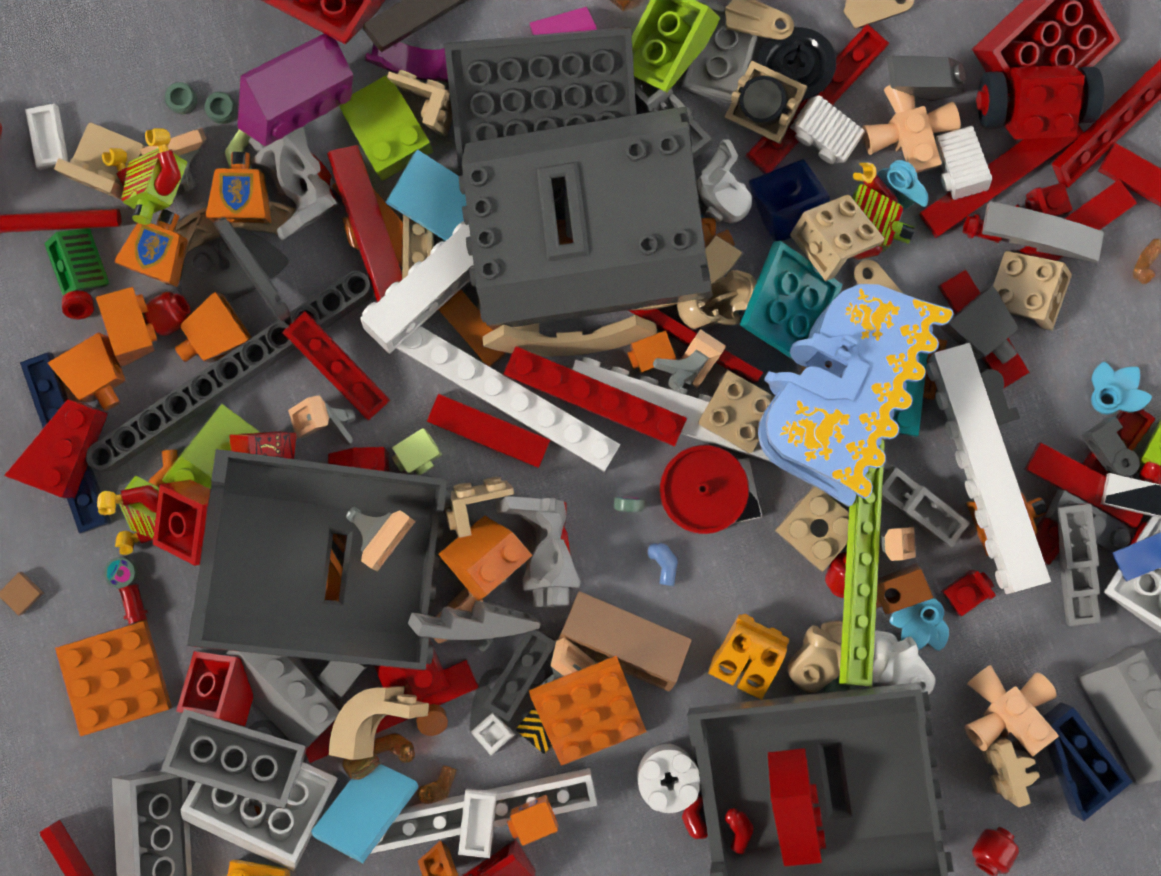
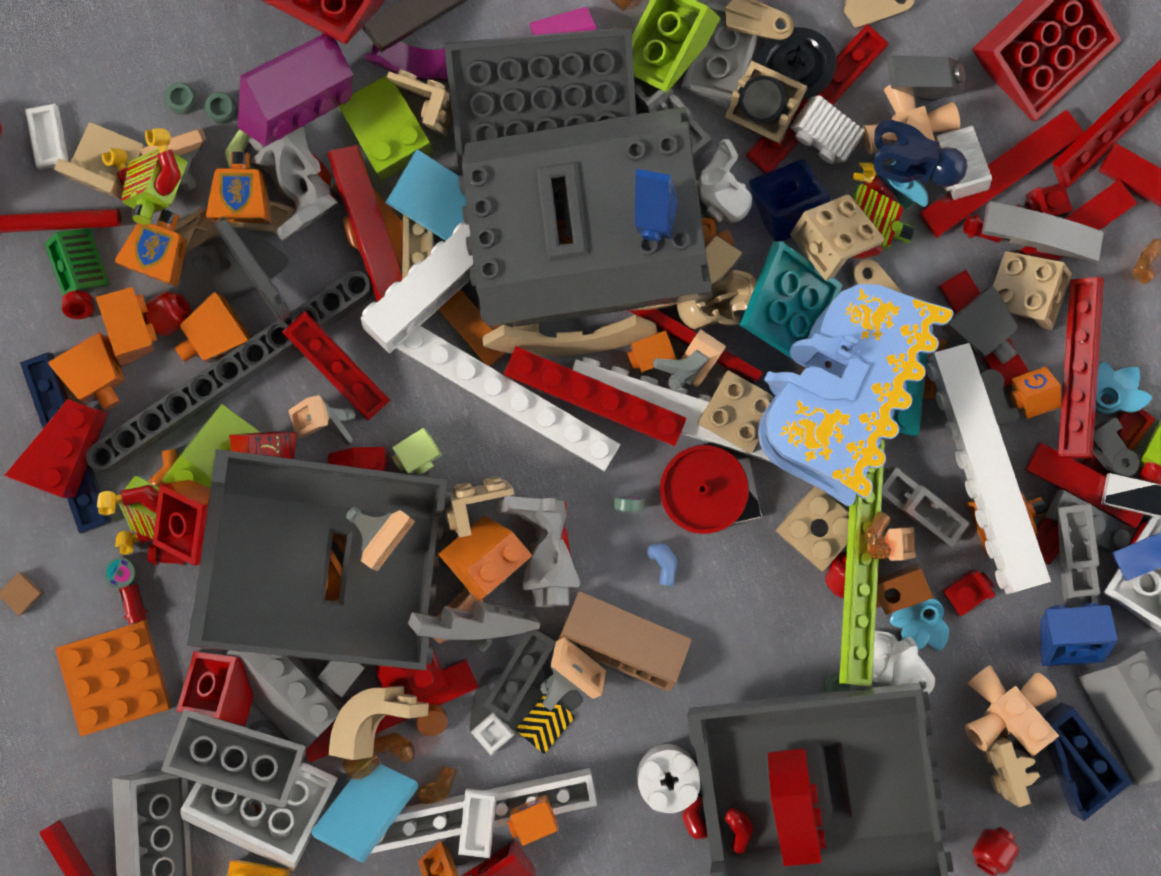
red tile [427,394,551,468] -> none
orange plate [529,656,647,766] -> none
light orange hips [708,613,789,700] -> none
tan head [787,620,843,693] -> none
red brick [976,65,1104,139] -> none
none -> red pin [147,544,187,566]
none -> blue slope [635,169,679,242]
none -> clear orange arm [864,512,891,560]
none -> dark blue piece [874,120,968,187]
none -> orange brick [1009,367,1061,419]
none -> blue slope [1040,603,1118,666]
none -> red tile [1058,276,1104,458]

